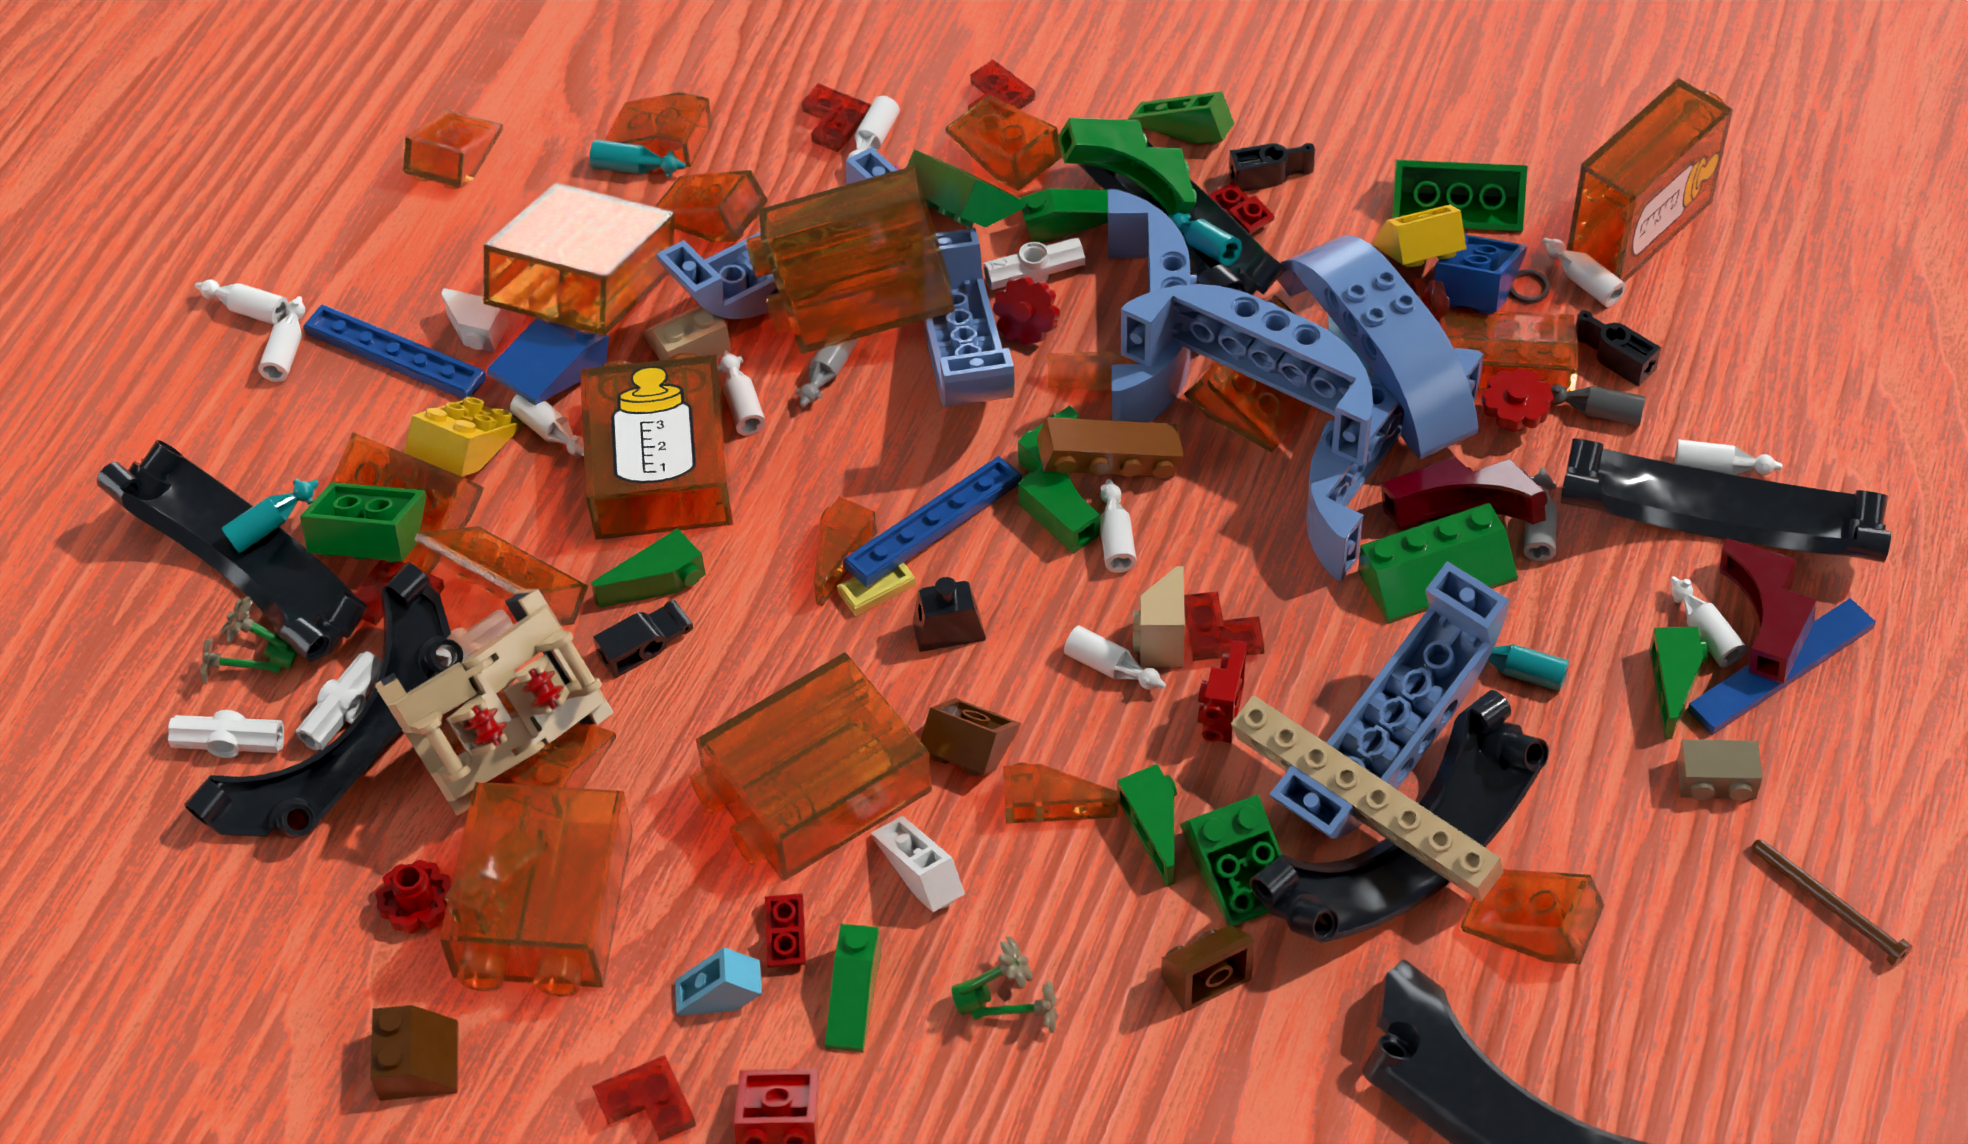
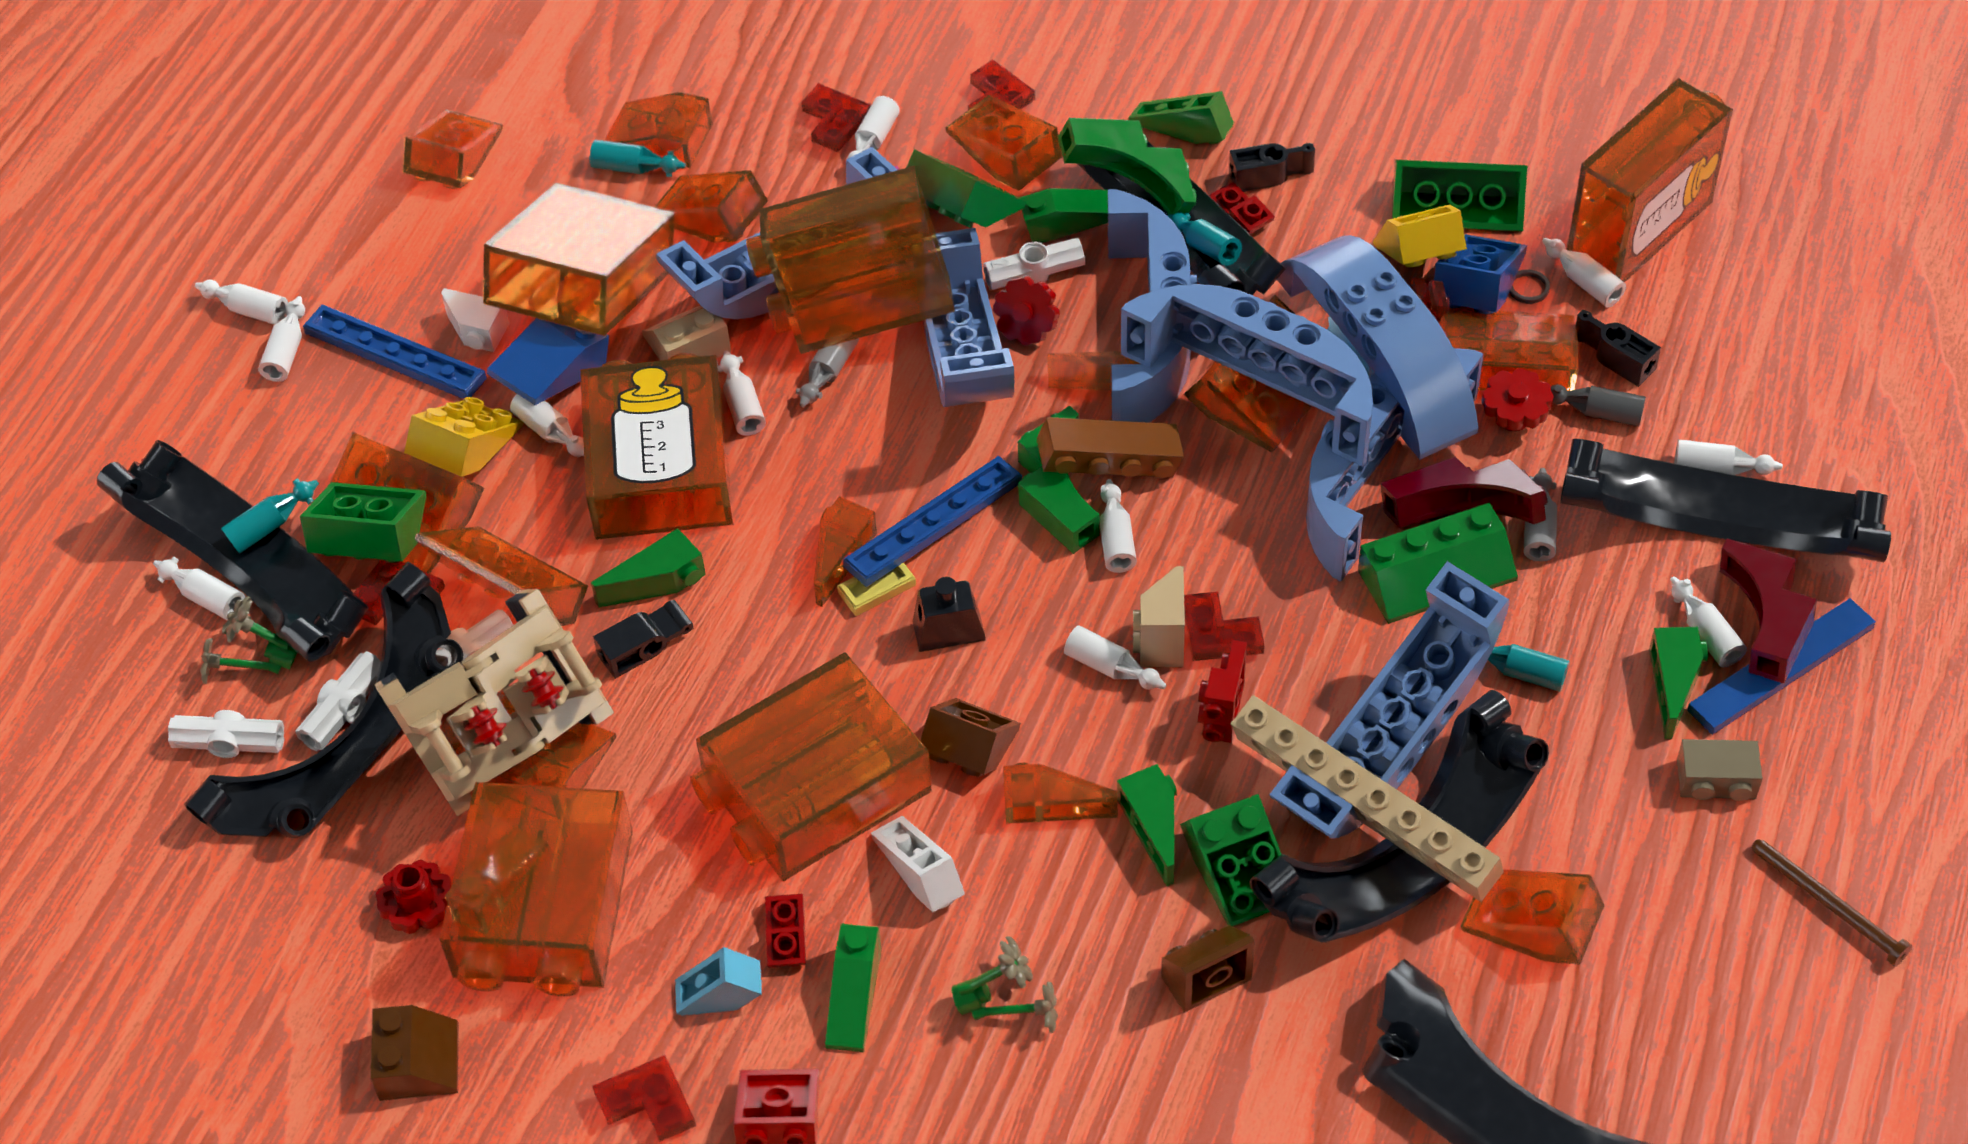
none -> white wheel [153,556,245,620]

